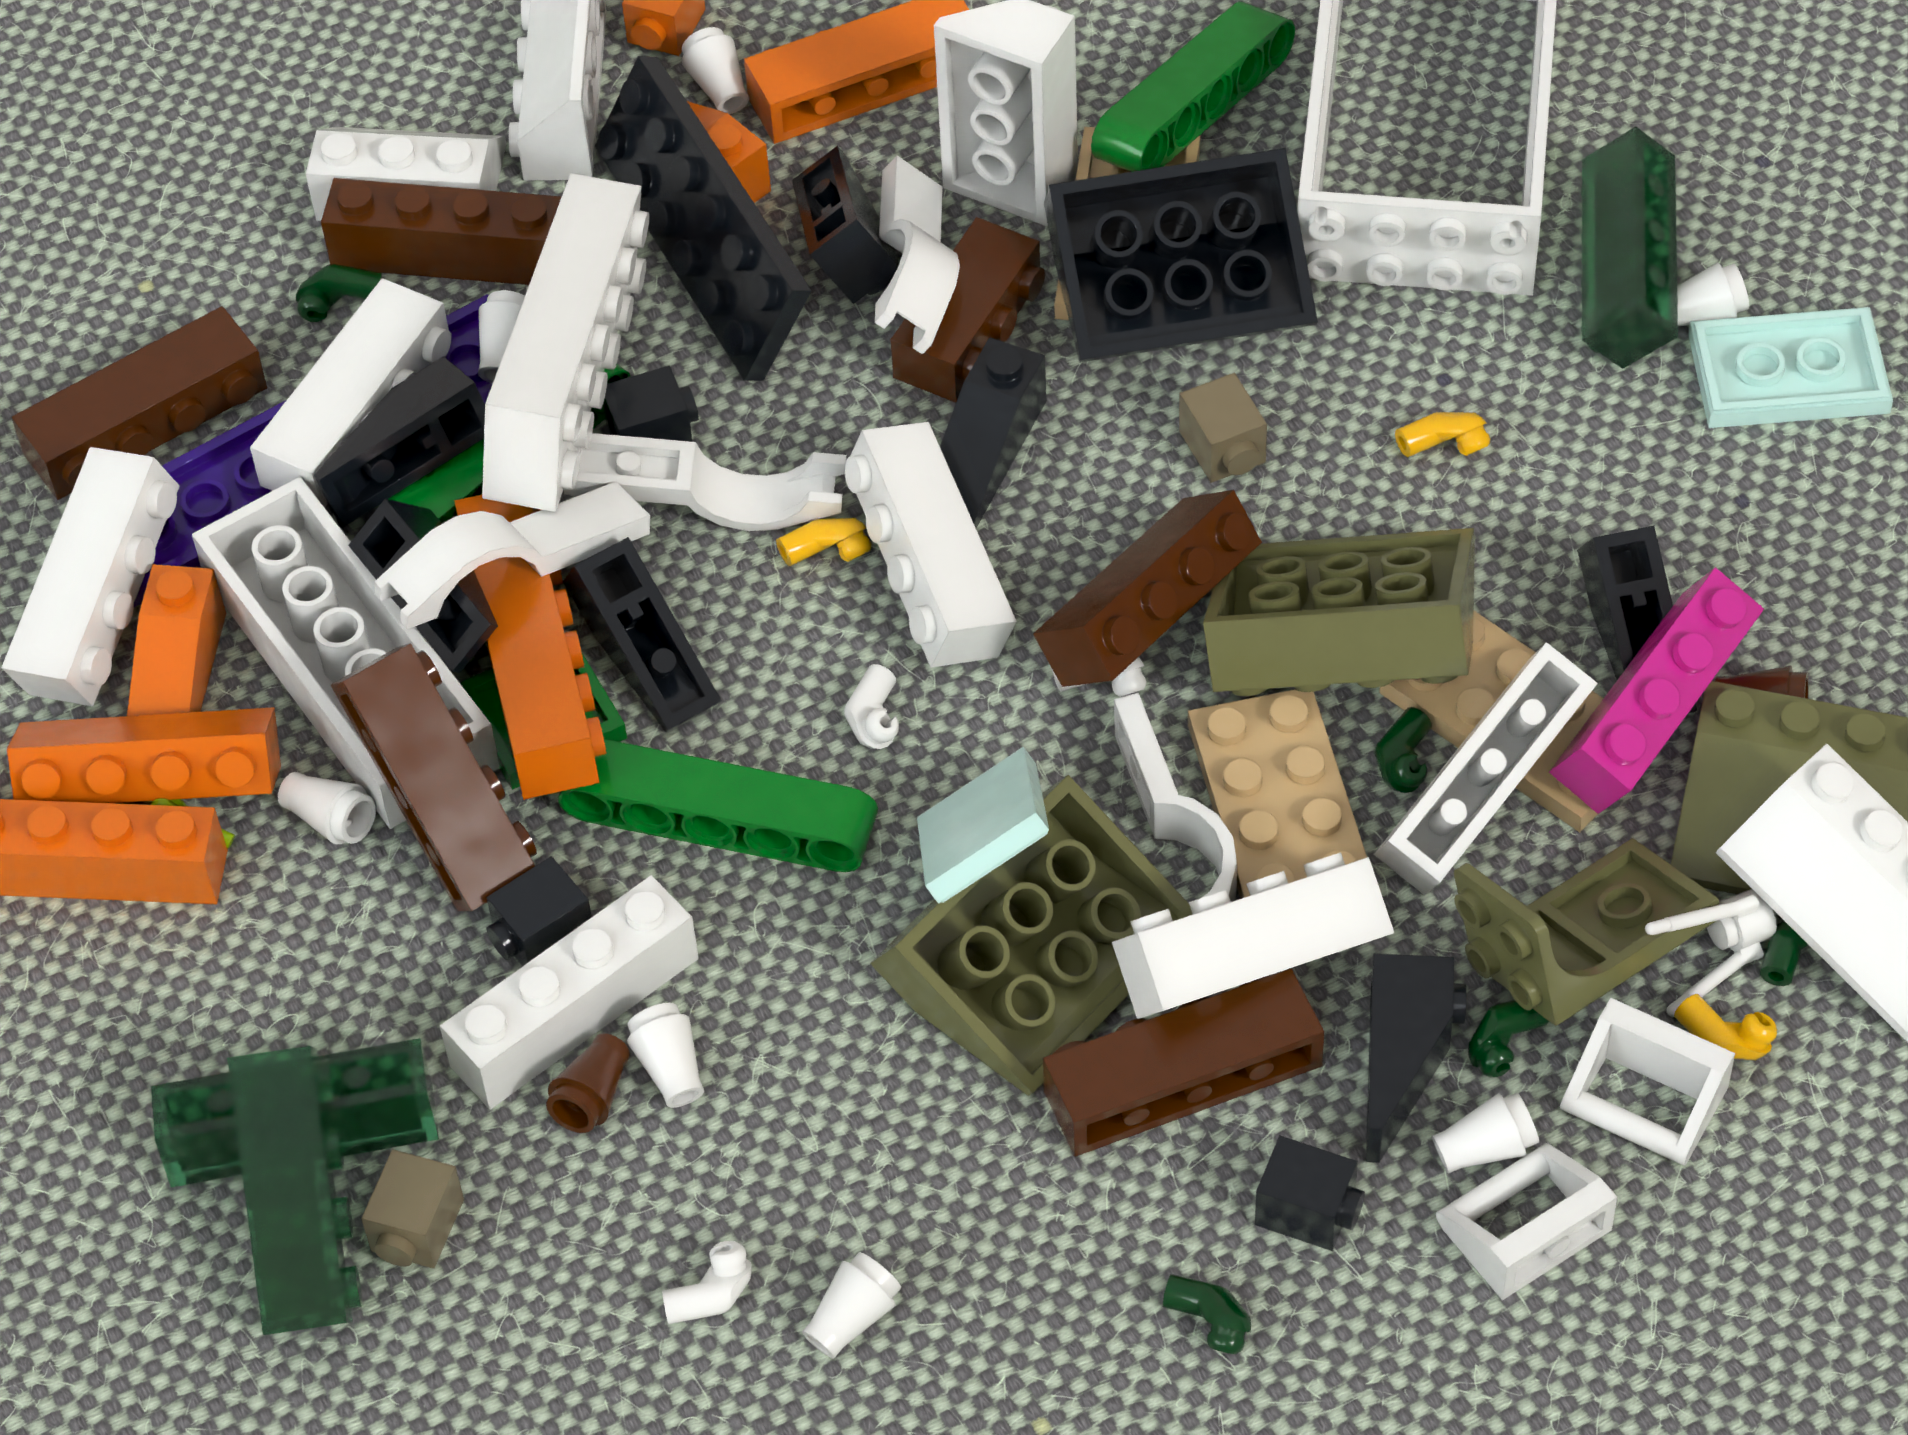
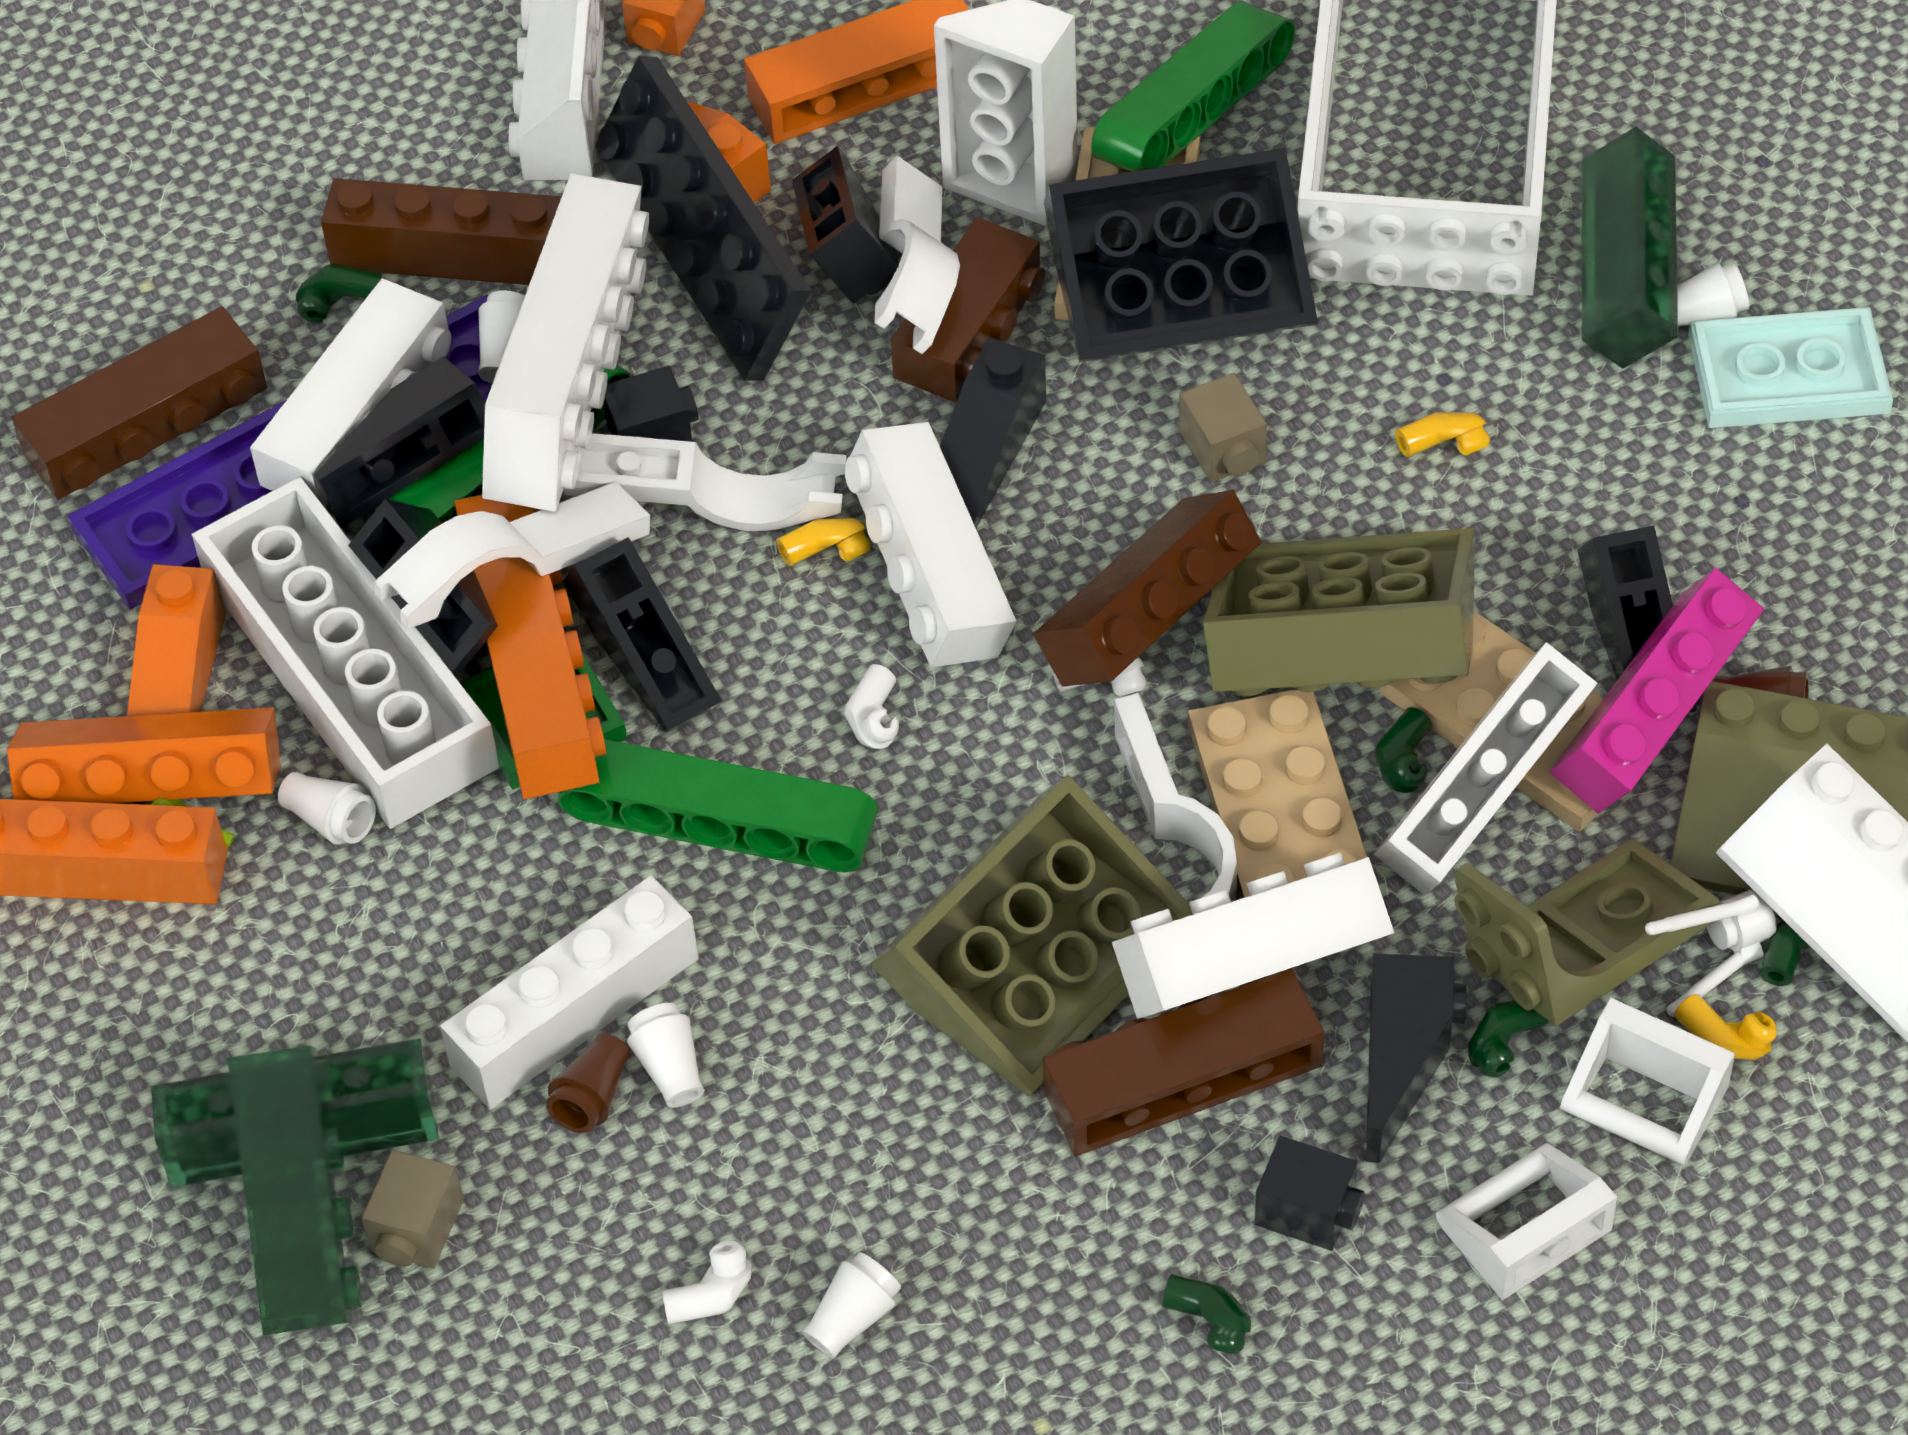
white brick [1,447,180,706] -> none
white slope [306,127,506,221] -> none
reddish brown brick [331,643,537,911] -> none
black brick [486,856,592,966] -> none
white cone [682,27,749,114] -> none
light aqua tile [917,747,1049,904] -> none
white cone [1432,1092,1539,1174] -> none

